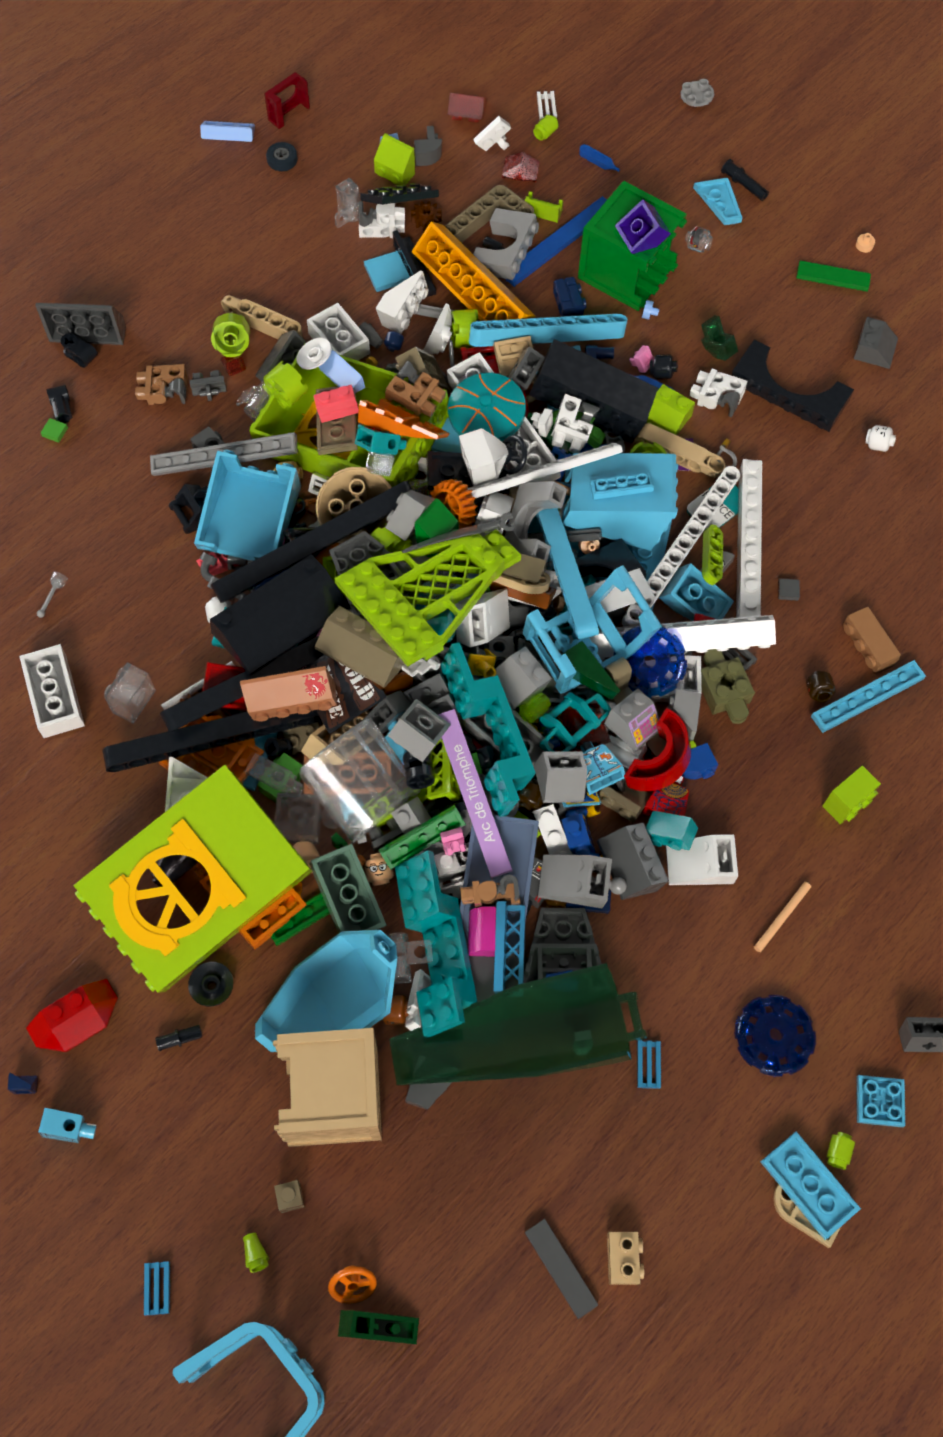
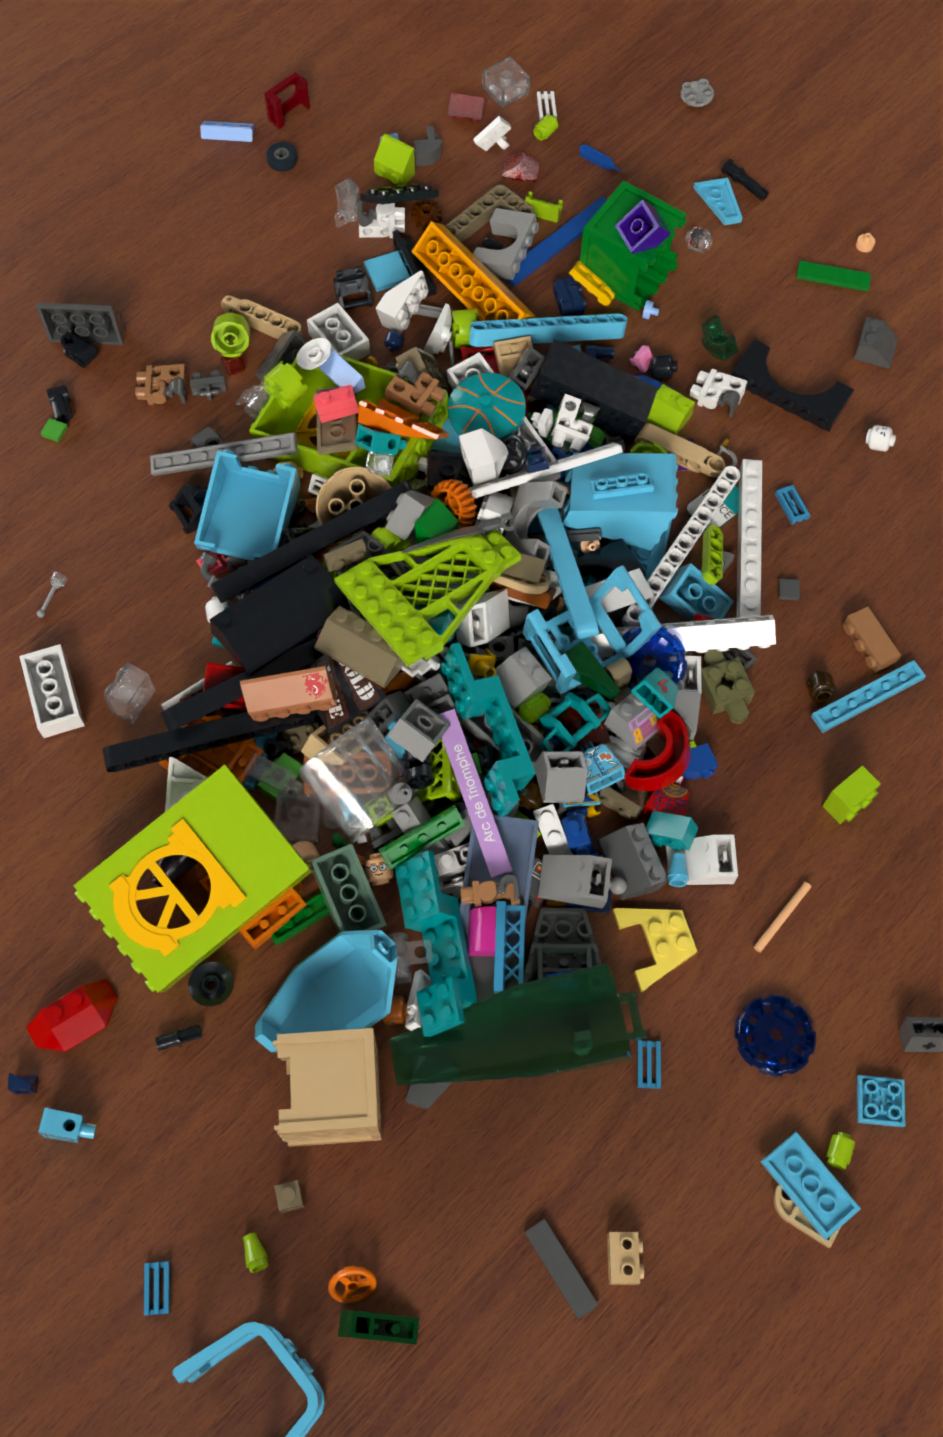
dark grey cone [359,322,384,349] -> none
bright pink tile [440,827,466,856] -> none
none -> dark tan plate [324,539,367,573]
none -> black piece [333,265,373,310]
none -> light grey tile [388,782,412,805]
none -> clear brick [482,57,530,108]
none -> dark blue plate [527,446,549,473]
none -> yellow hinge [569,261,615,306]
none -> light yellow wing [612,908,697,992]
none -> teal torso [631,668,678,719]
none -> medium azure cone [667,853,689,887]
none -> dark azure tile [775,485,811,525]

